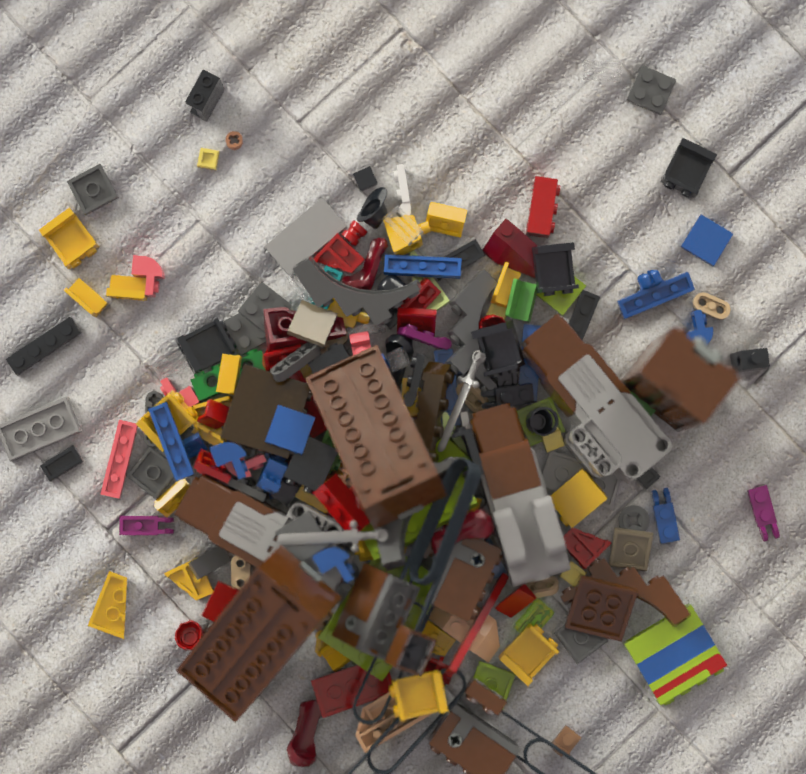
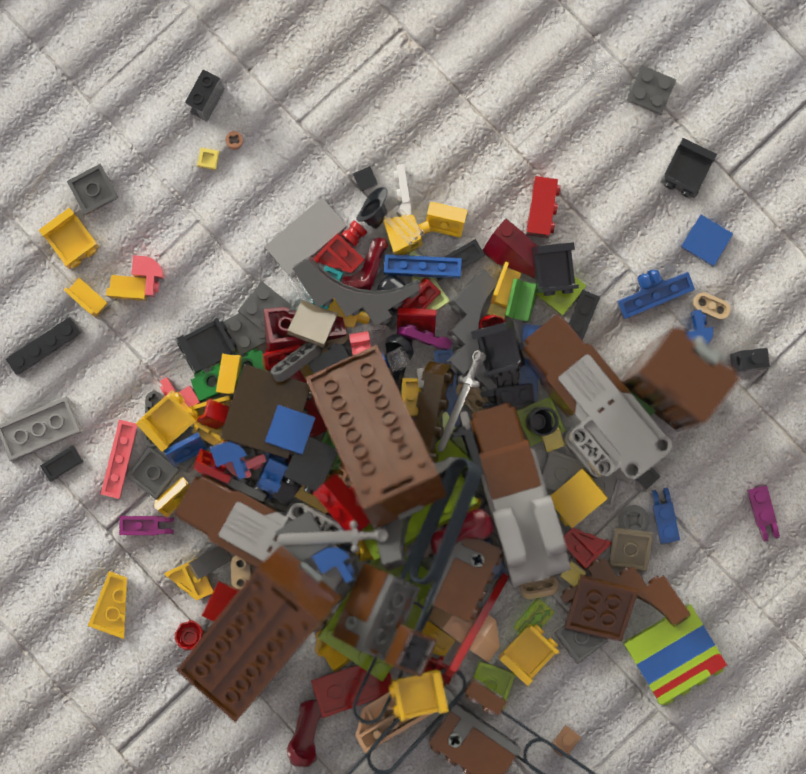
blue plate [148,402,195,482] -> none
black hinge [403,353,425,407] -> none
red slope [495,584,537,618] -> none

